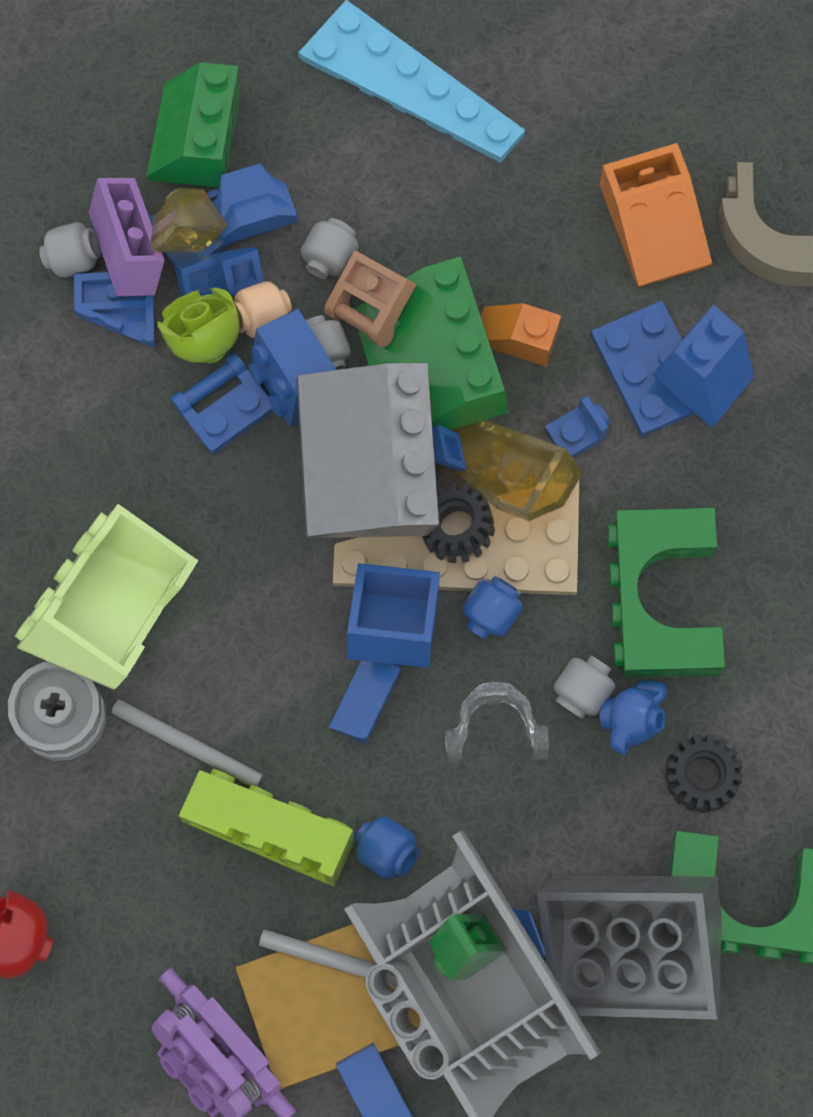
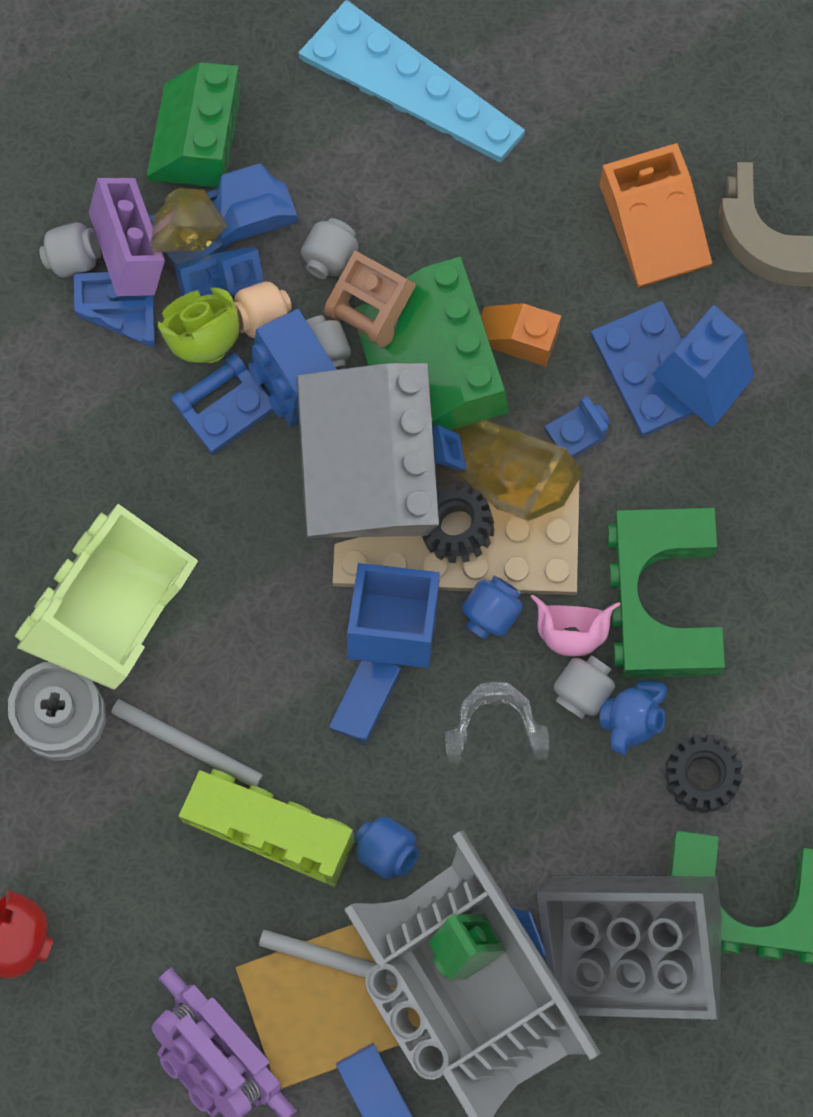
none -> bright pink hair [531,595,621,657]

